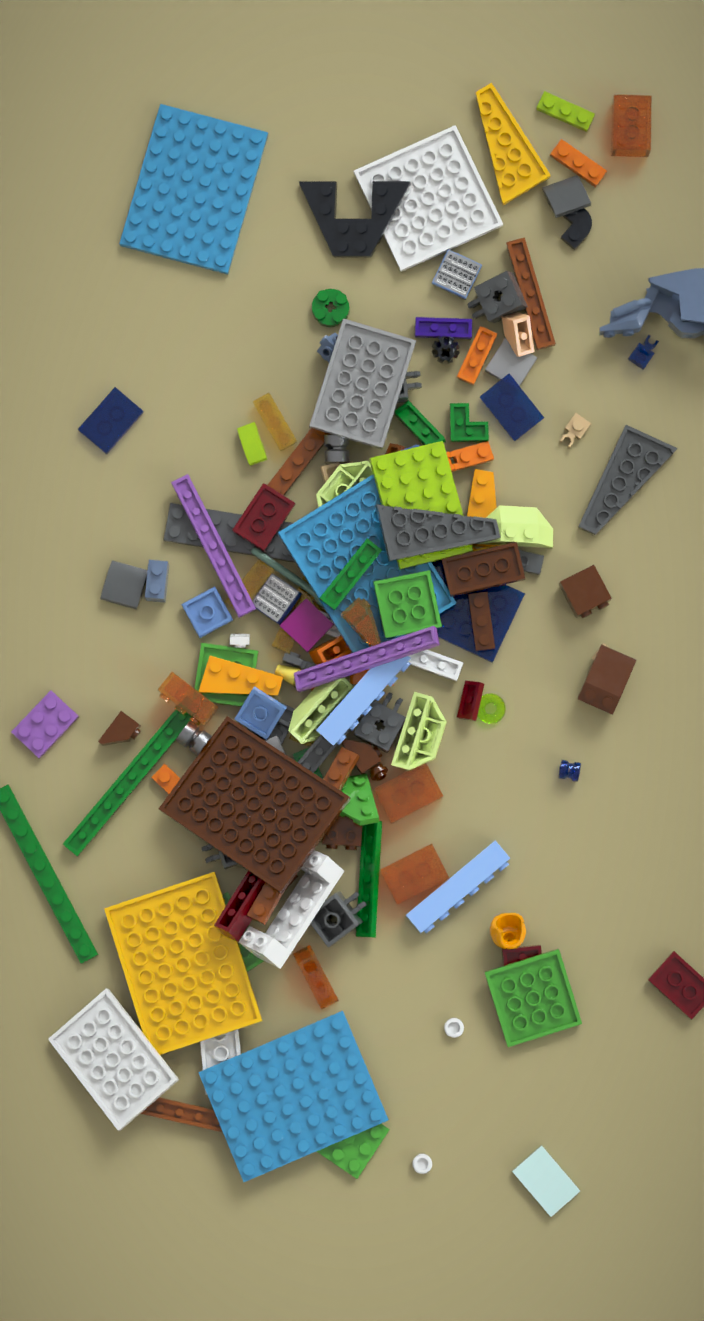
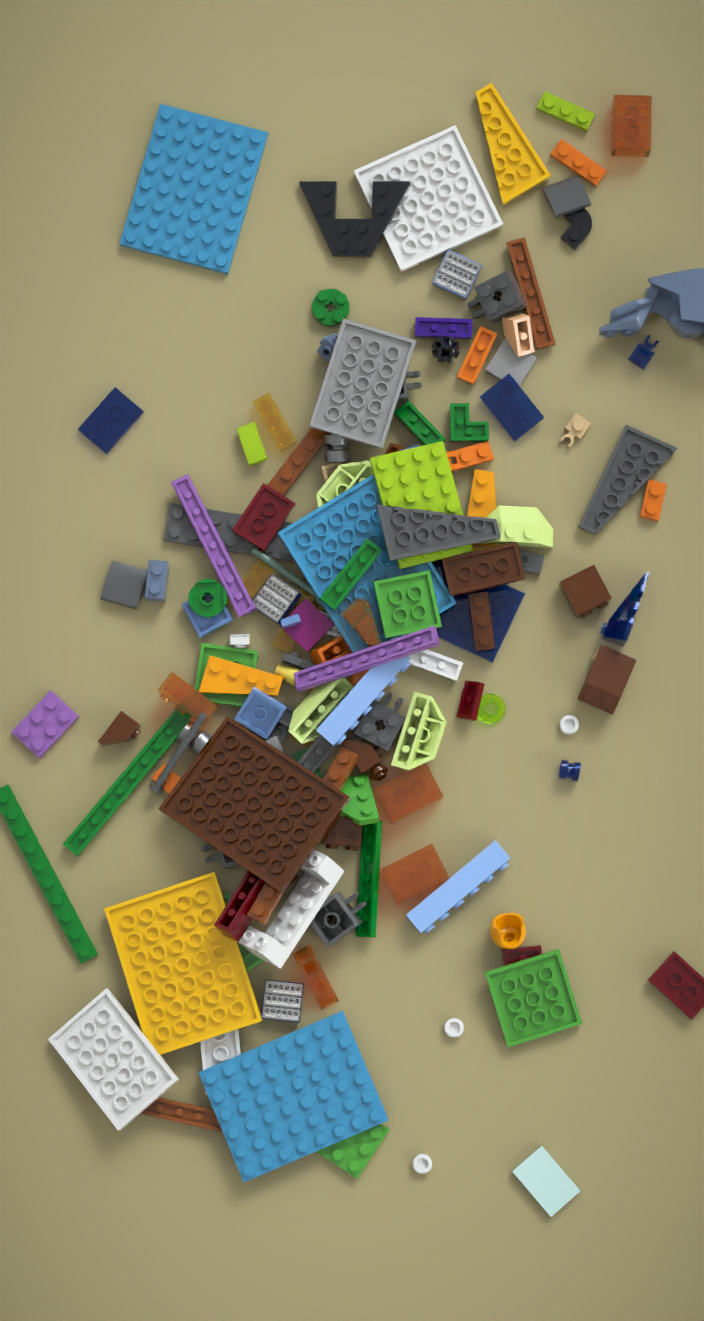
none -> dark grey bar [149,712,207,794]
none -> green plate [188,579,227,618]
none -> light grey tile [261,979,304,1023]
none -> medium blue tile [280,614,301,629]
none -> white tile [559,715,579,735]
none -> clear blue wedge [600,572,650,647]
none -> orange plate [640,480,667,521]

